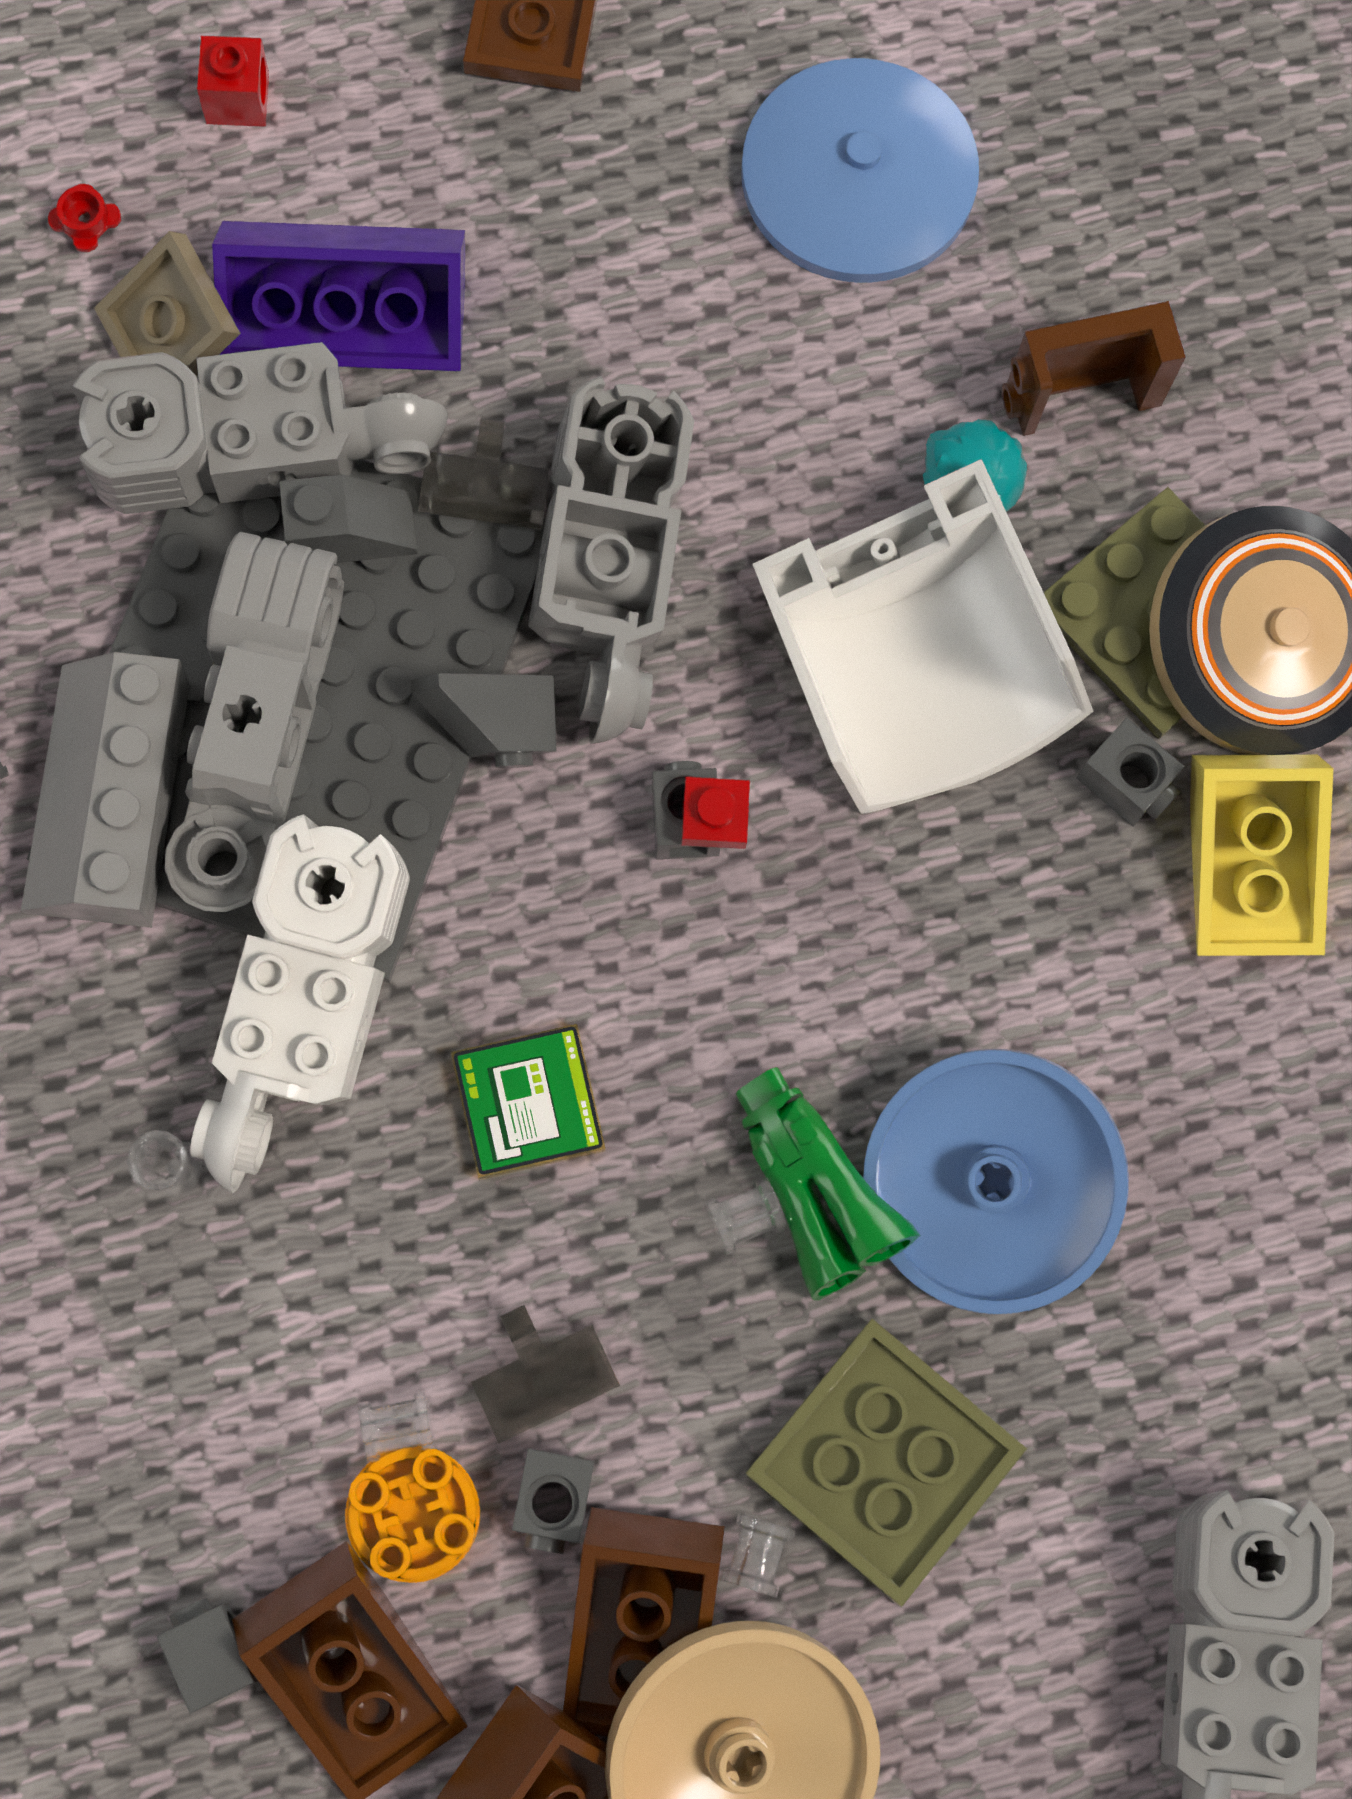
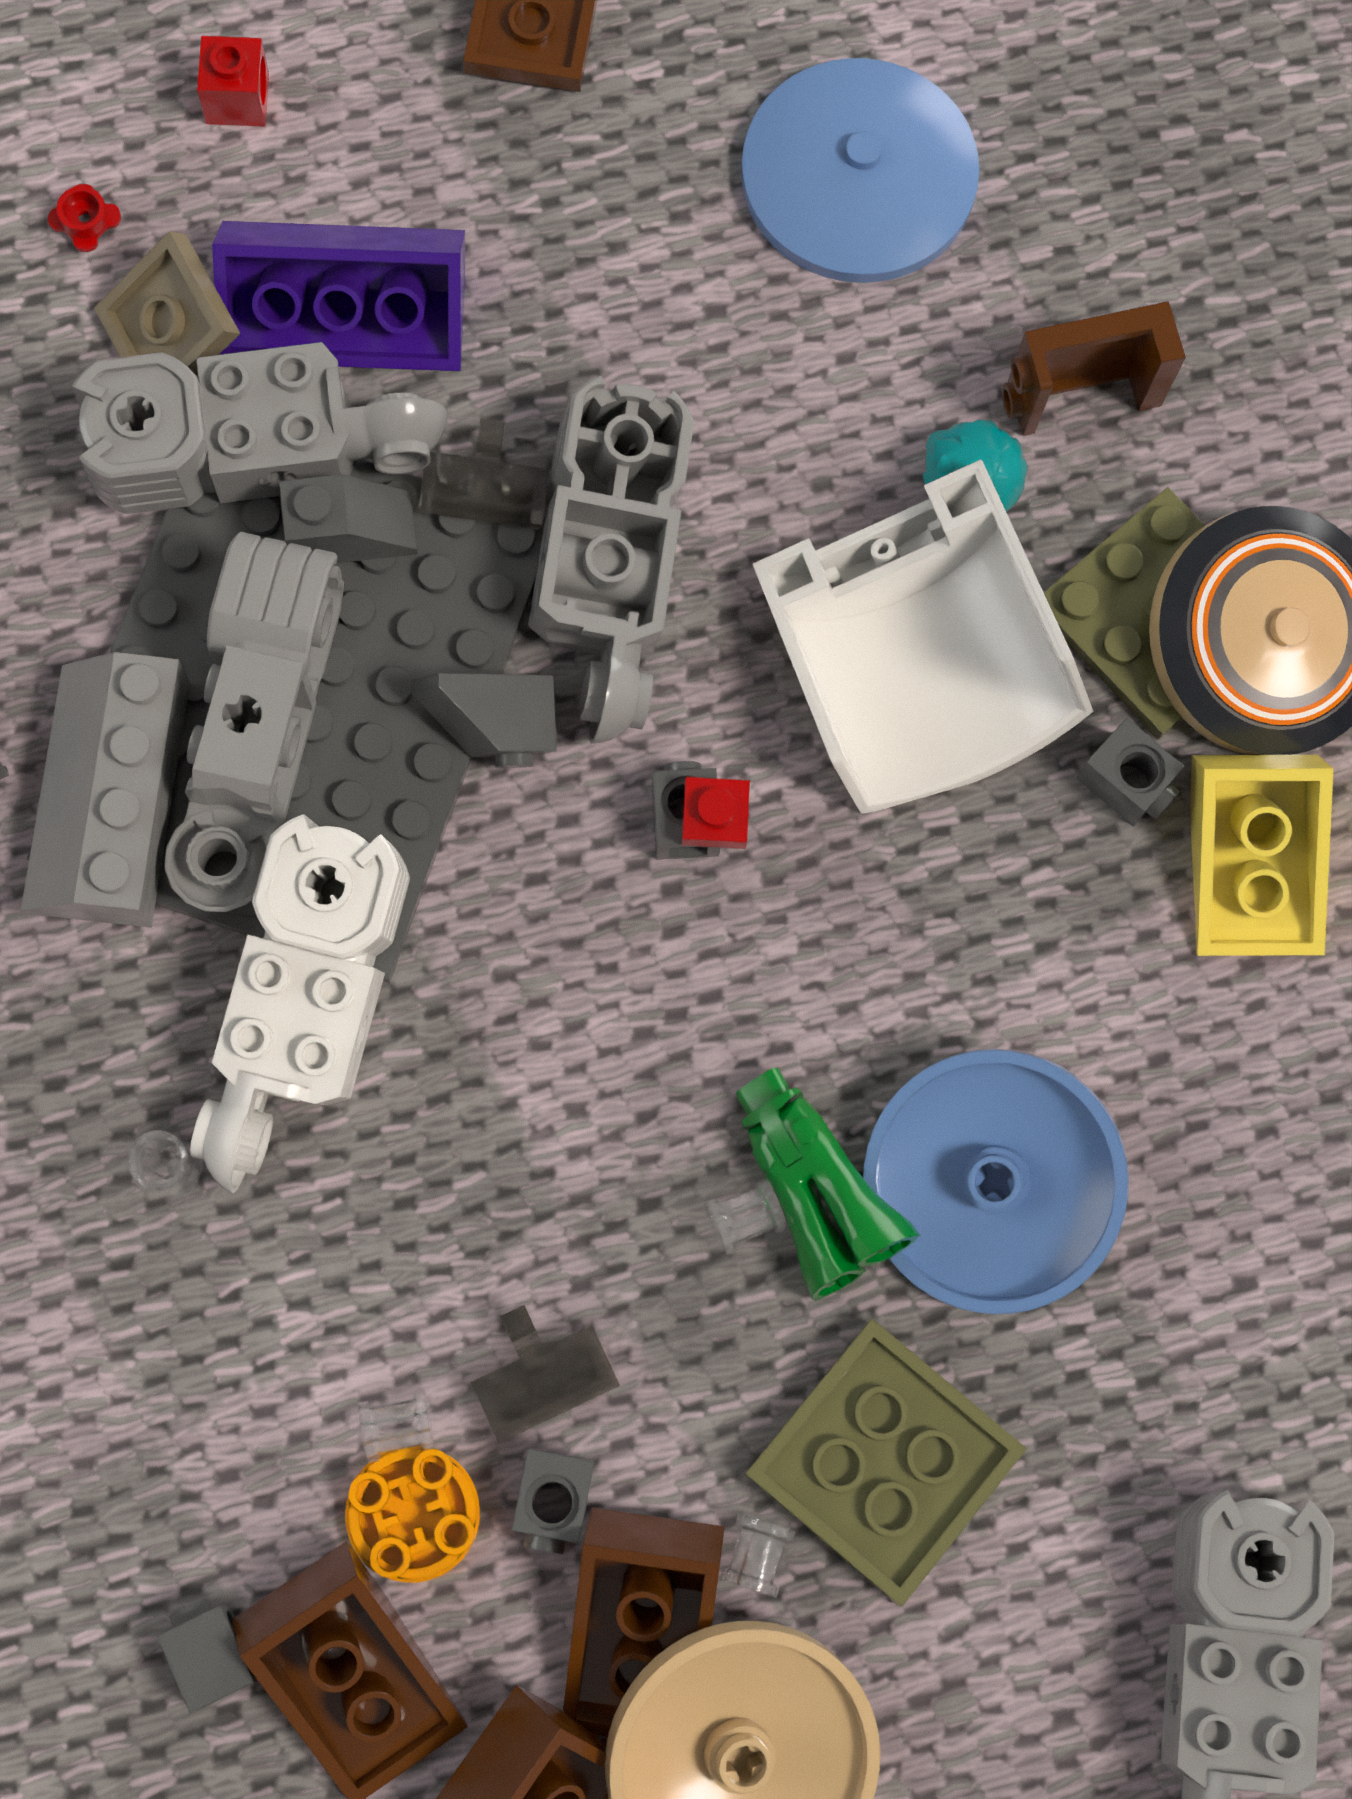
tile [451,1024,606,1180] -> none

